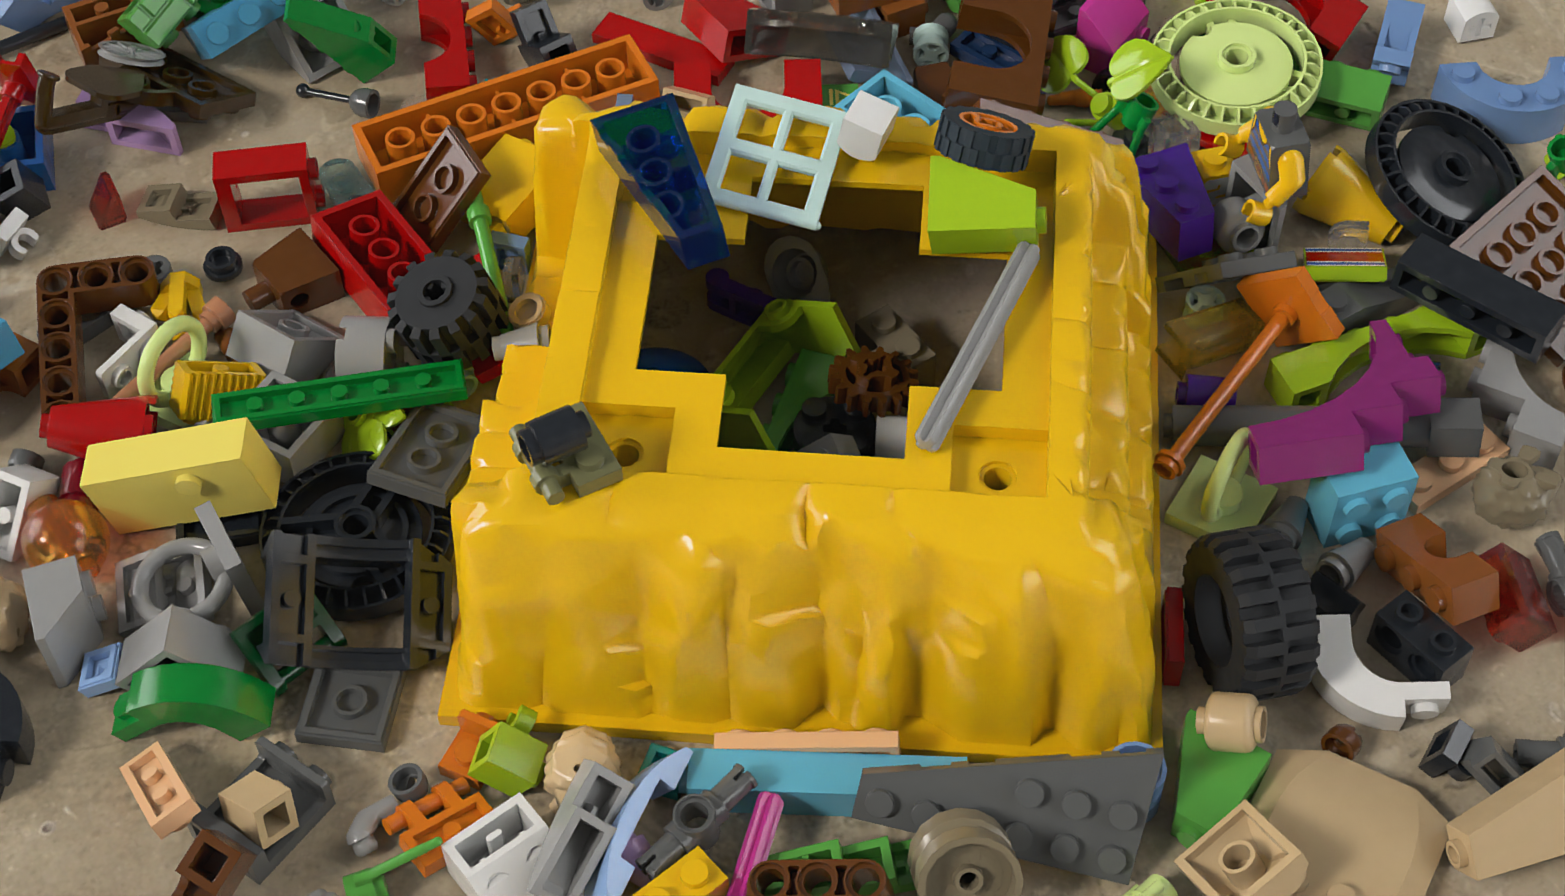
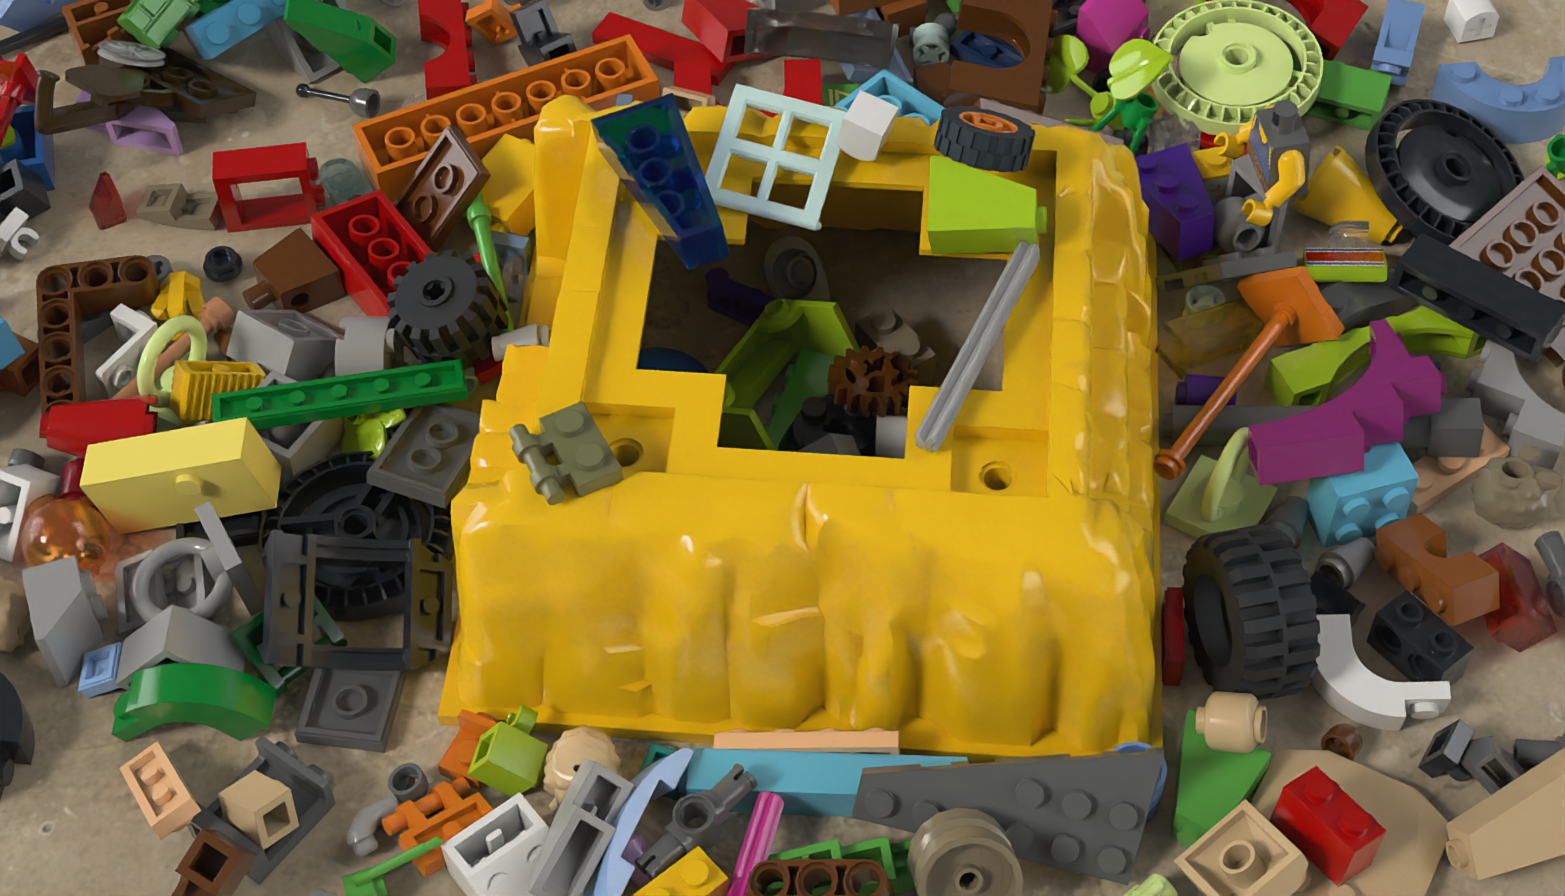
tan tile [508,293,551,329] -> none
black brick [516,404,592,467] -> none
orange piece [1047,88,1102,107] -> none
none -> red brick [1269,766,1387,887]

